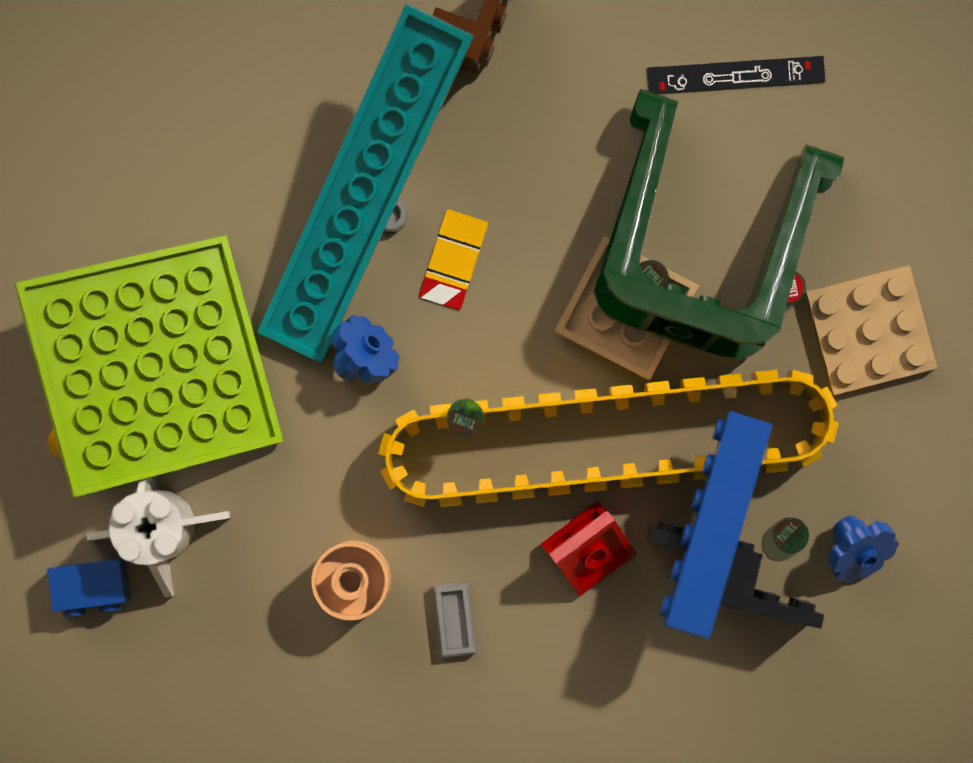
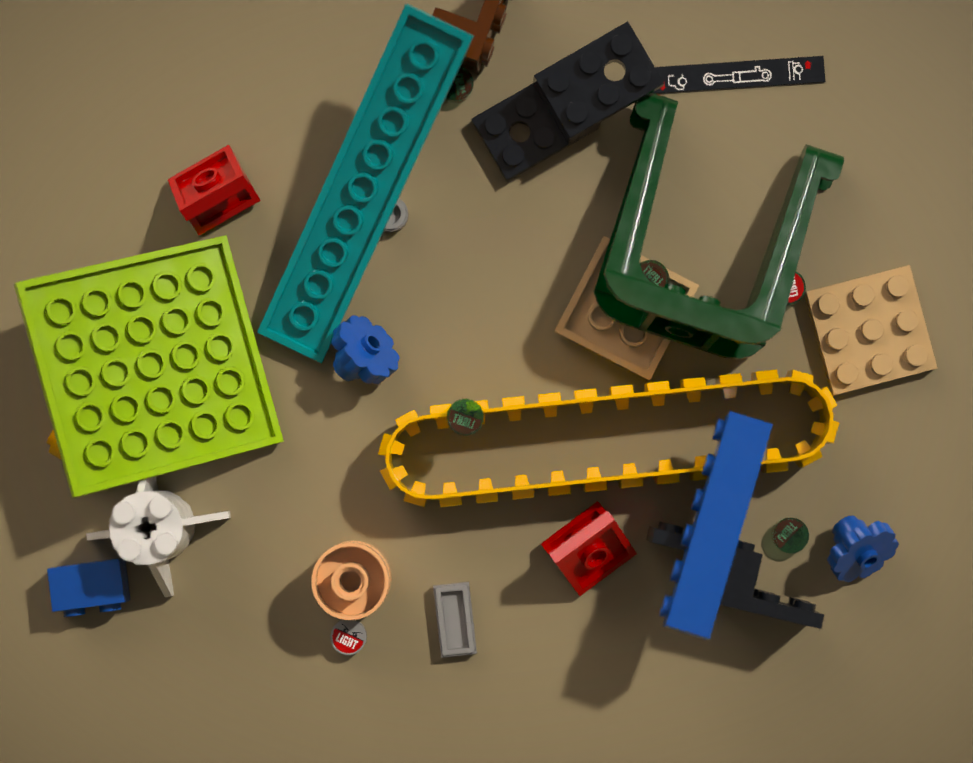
yellow sticker [419,209,488,310] -> none
none -> red bracket [167,145,261,235]
none -> tile [330,619,367,655]
none -> clear green tile [445,66,474,103]
none -> black bracket [471,21,665,182]

